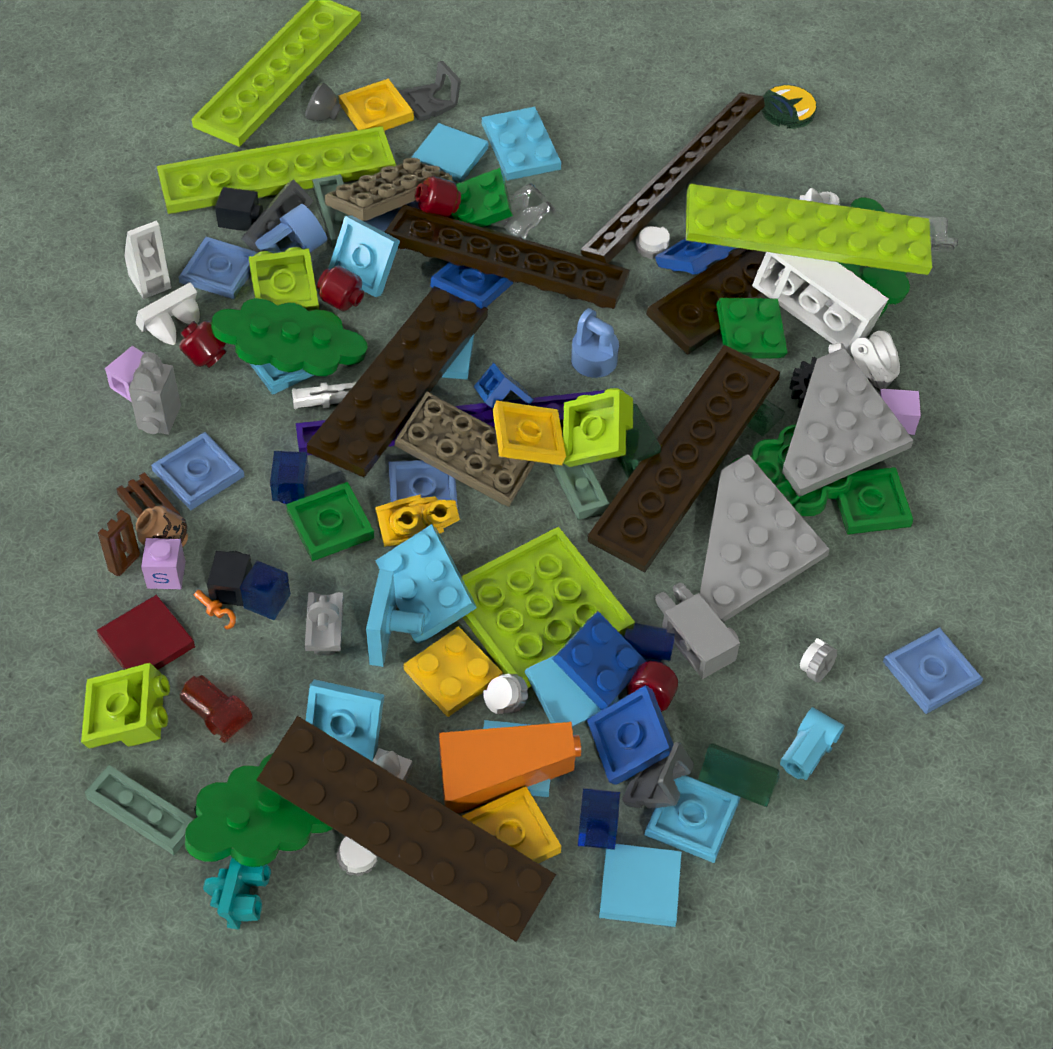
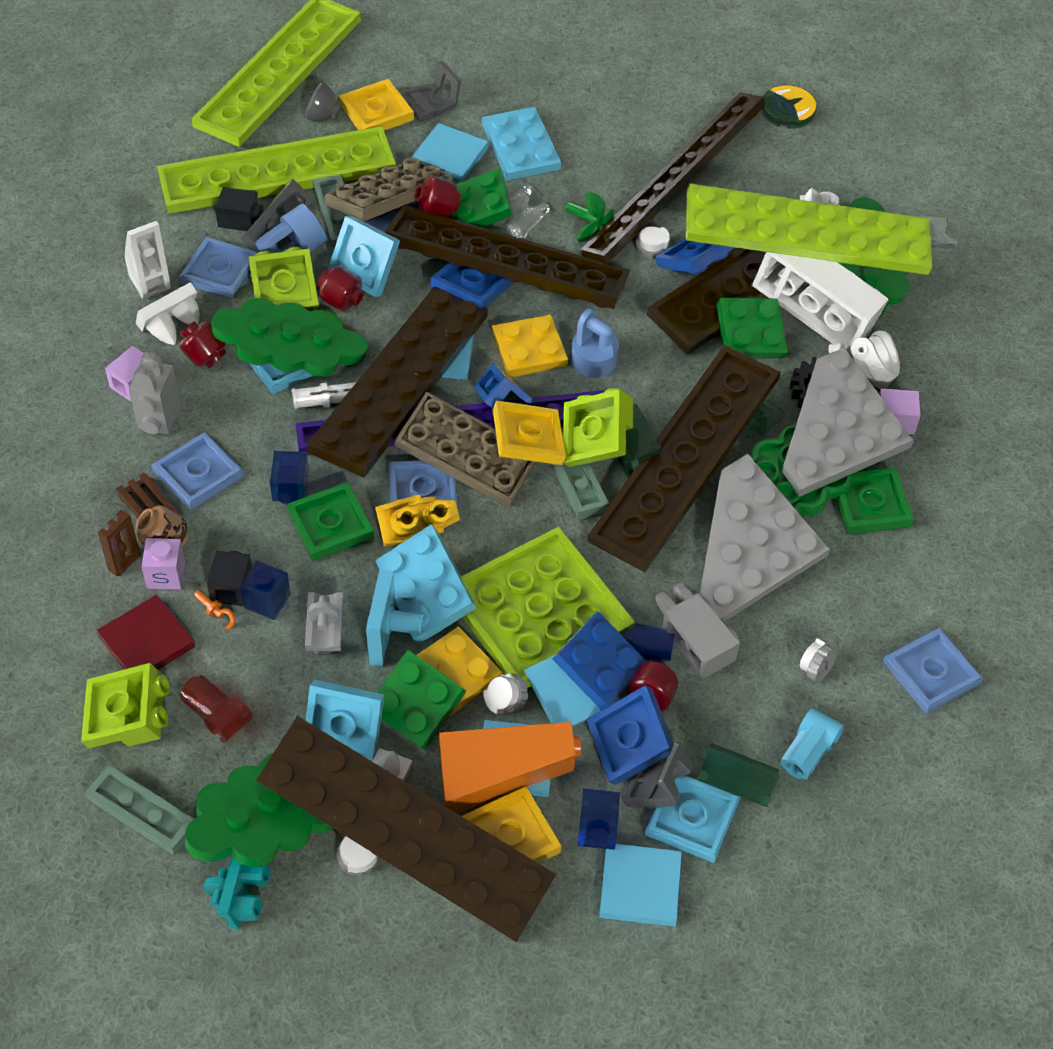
none -> green plate [377,650,467,750]
none -> yellow plate [492,314,568,377]
none -> green plant [565,192,614,242]

